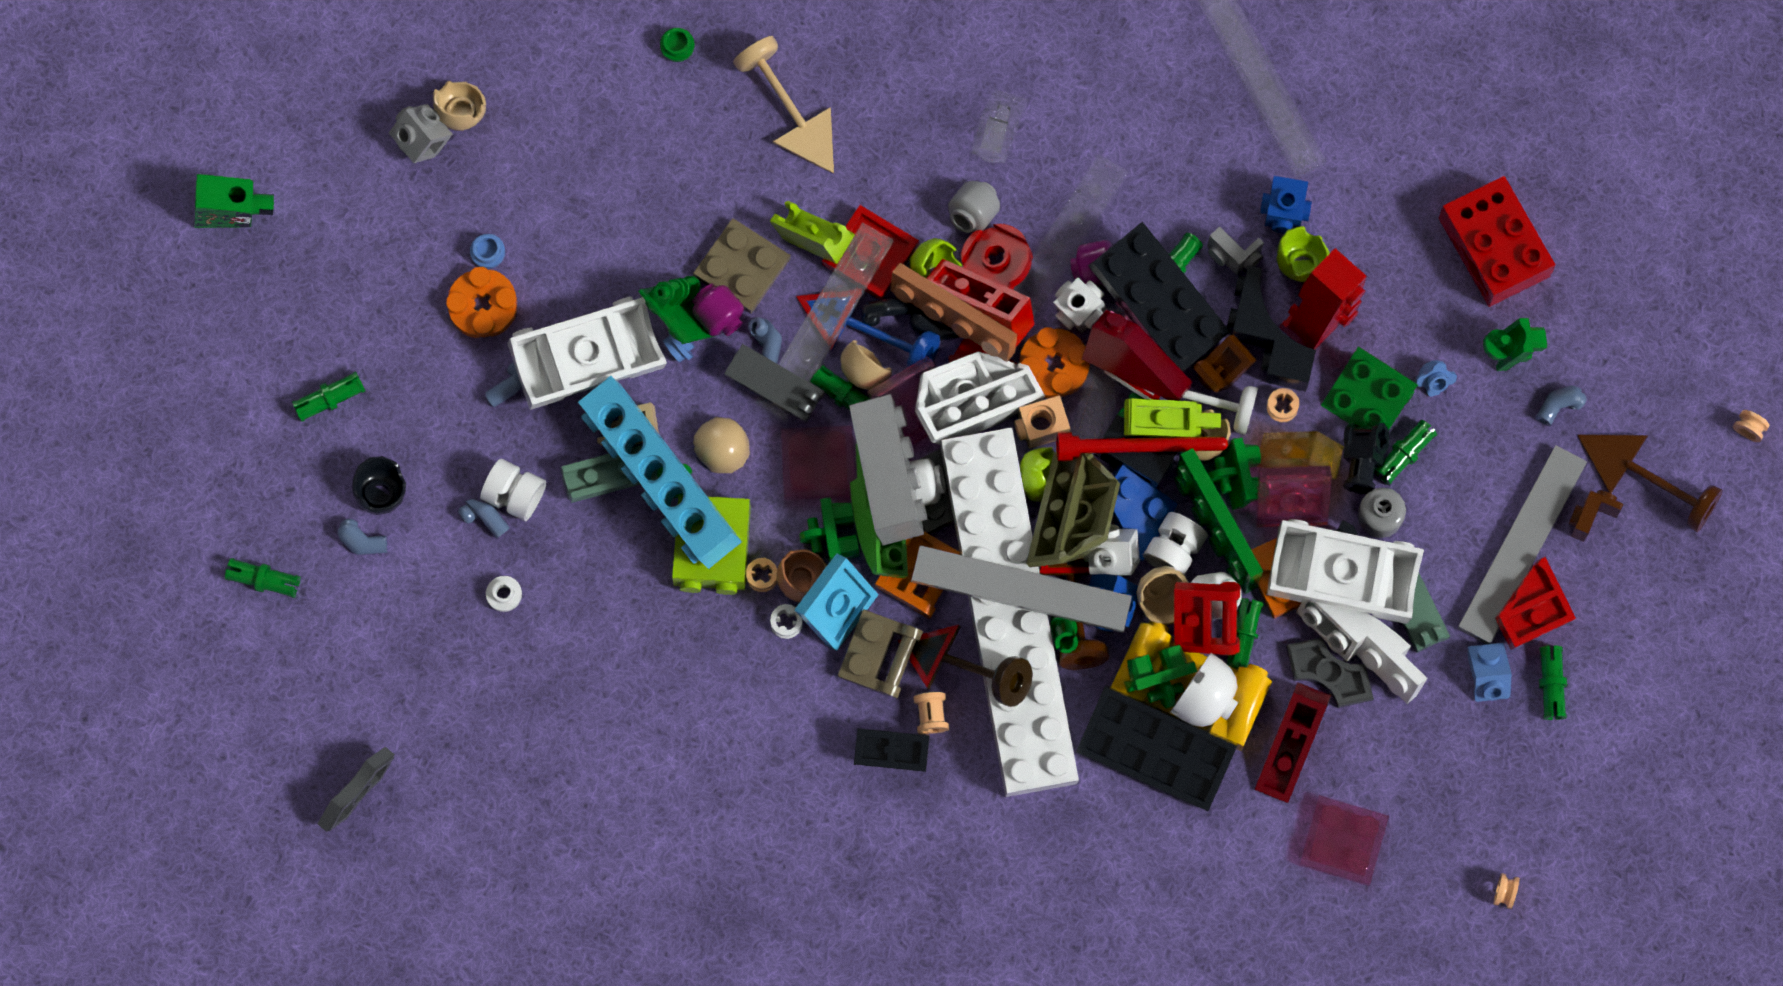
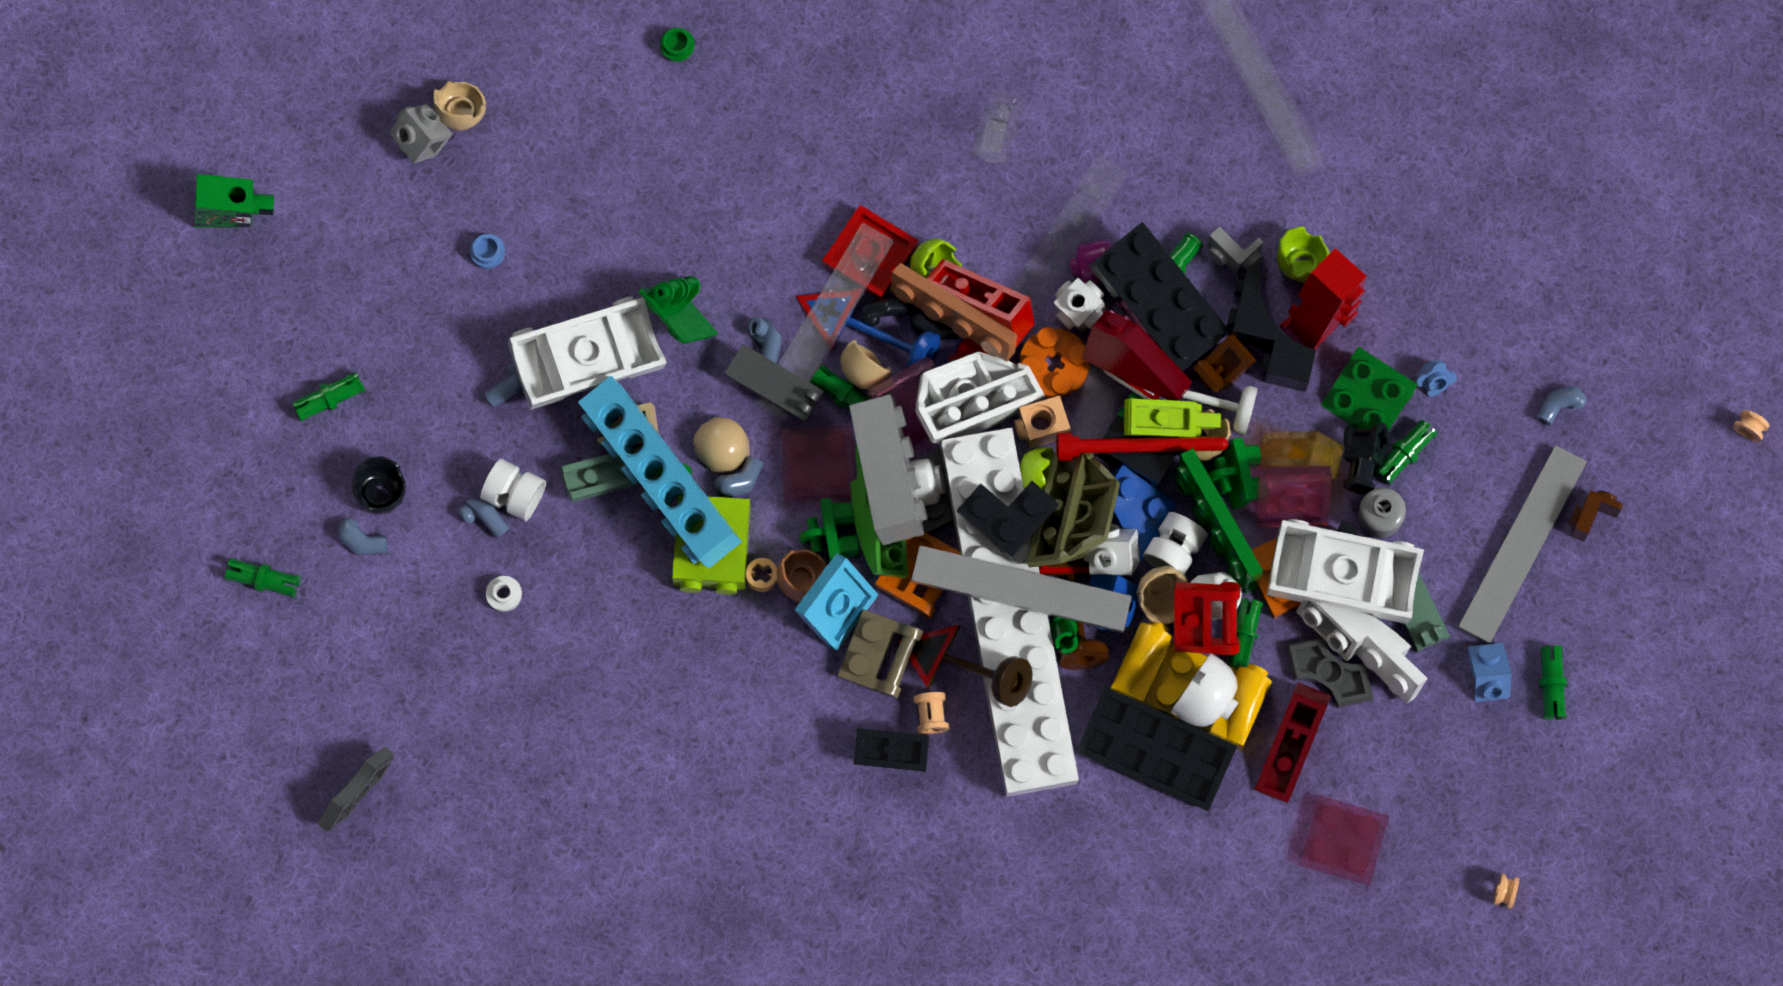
orange plate [446,267,518,338] -> none
medium blue plate [663,332,695,362] -> none
magenta head [692,284,744,336] -> none
dark tan plate [693,218,791,314] -> none
tan piece [733,36,834,173] -> none
lime hinge [770,201,856,264] -> none
white bush [770,604,803,639] -> none
light grey head [948,181,1000,233] -> none
red plate [961,223,1033,290] -> none
green hips [1124,645,1198,709] -> none
blue brick [1260,176,1312,234] -> none
light nougat bush [1267,388,1299,422] -> none
red piece [1438,175,1556,307] -> none
green hips [1483,318,1547,371] -> none
red wing [1495,557,1576,650] -> none
reddish brown piece [1578,435,1723,533] -> none
none -> sand blue arm [715,456,764,498]
none -> black plate [957,481,1059,560]

